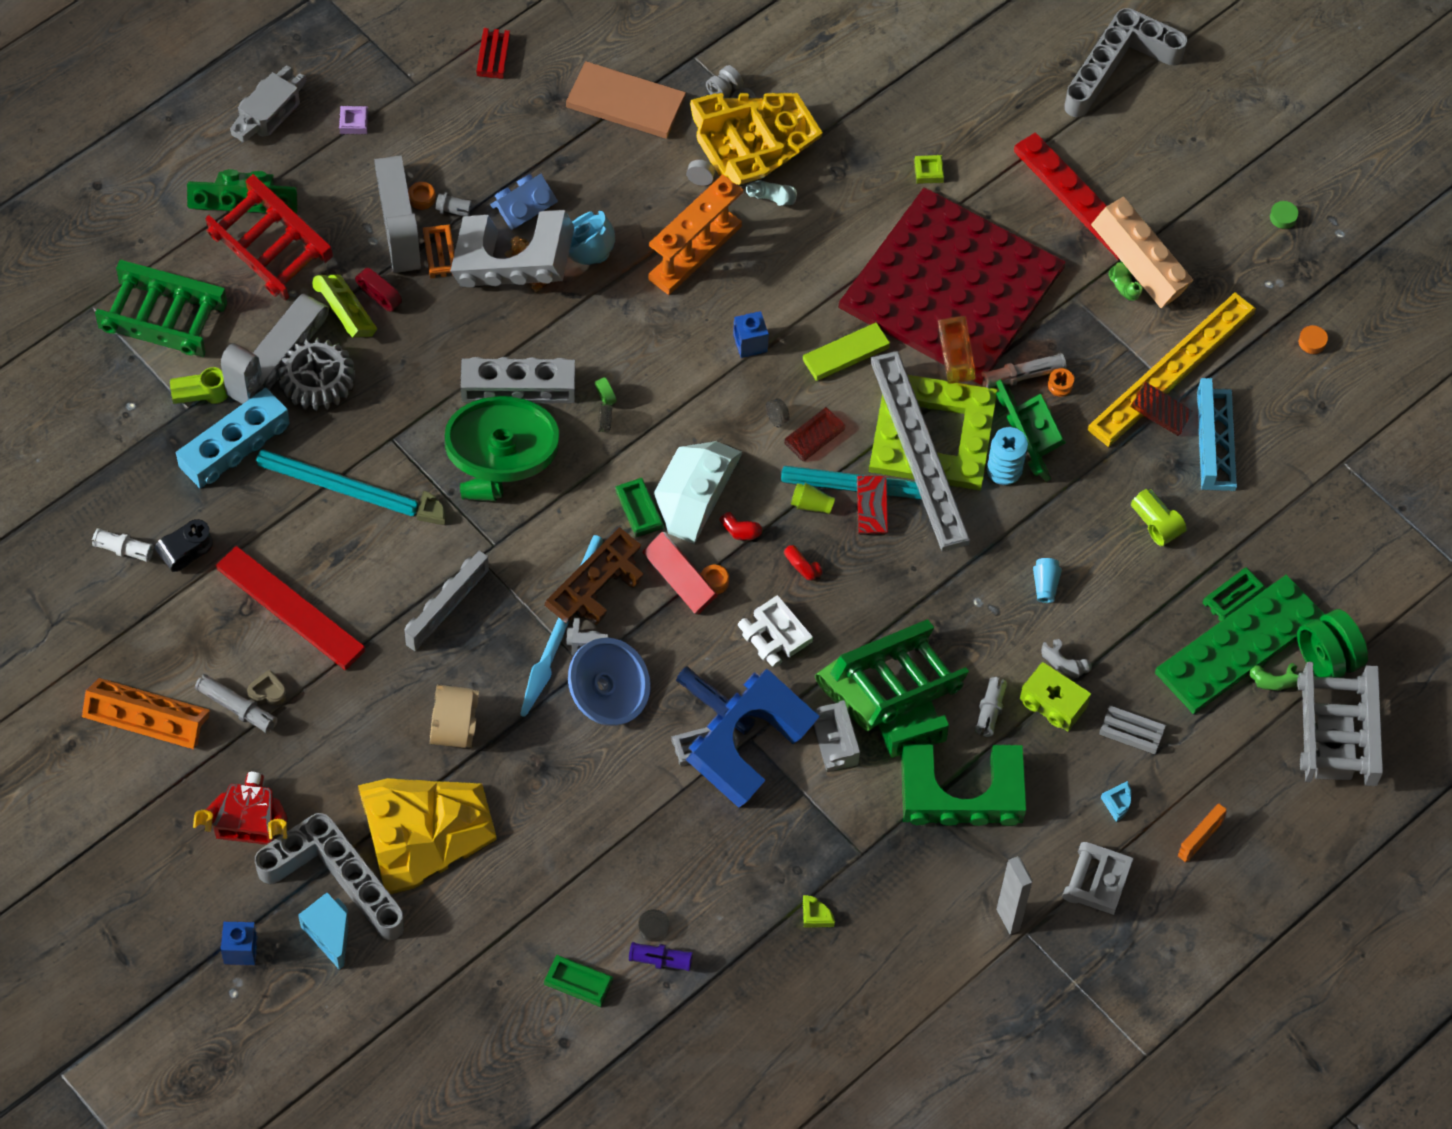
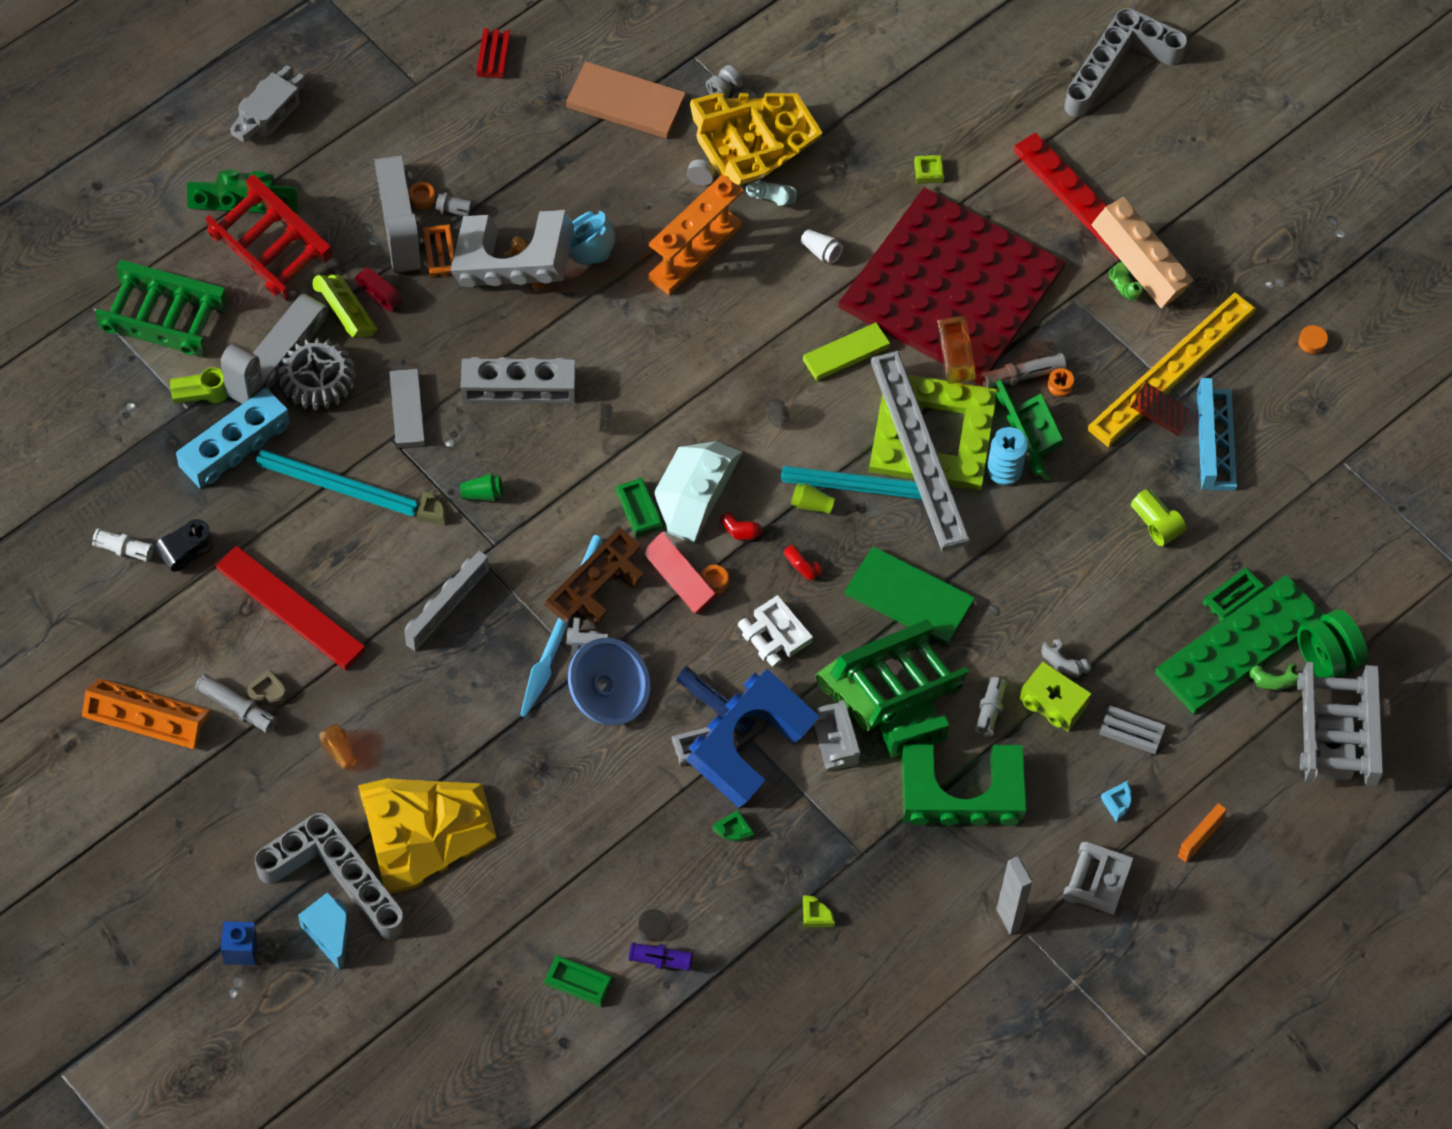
red torso [193,772,288,845] -> none
lavender tile [339,106,368,134] -> none
tan brick [430,685,479,748] -> none
green dish [444,396,559,482] -> none
medium blue bracket [490,173,558,230] -> none
bright green tile [595,377,617,407] -> none
blue brick [733,311,769,358] -> none
clear red tile [784,407,845,462] -> none
tile [857,476,888,534] -> none
medium azure cone [1033,558,1062,603] -> none
bright green tile [1270,201,1299,229] -> none
none -> clear orange cone [318,724,358,770]
none -> light grey tile [389,369,425,449]
none -> green tile [713,810,755,842]
none -> white cone [801,229,843,264]
none -> green tile [845,546,975,646]

